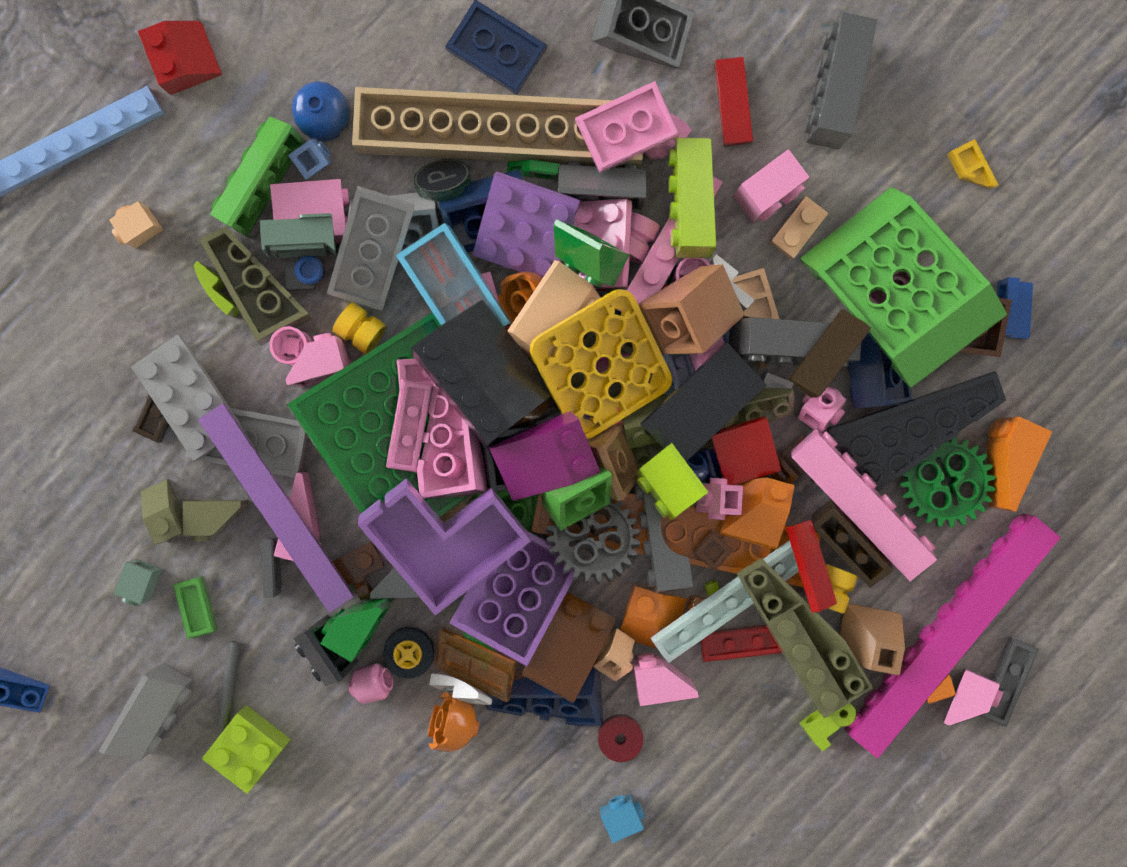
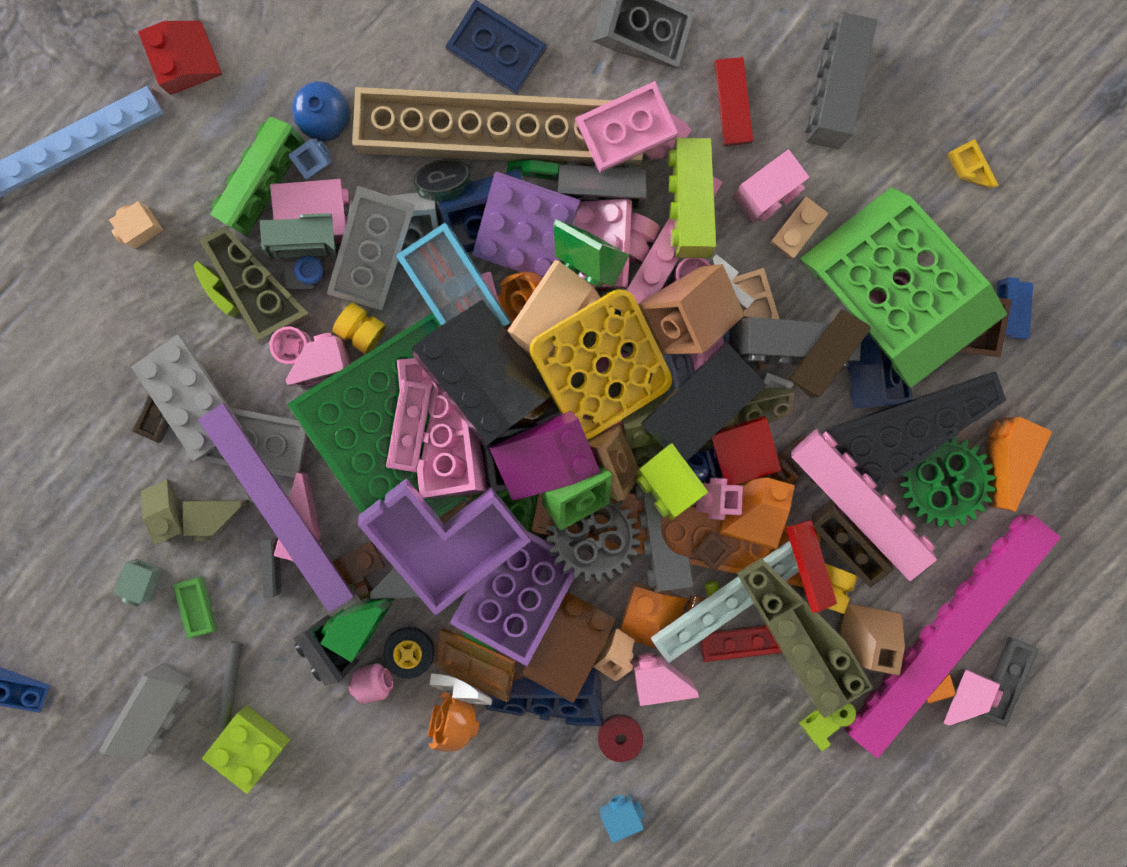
bright pink brick [798,386,847,433] -> none

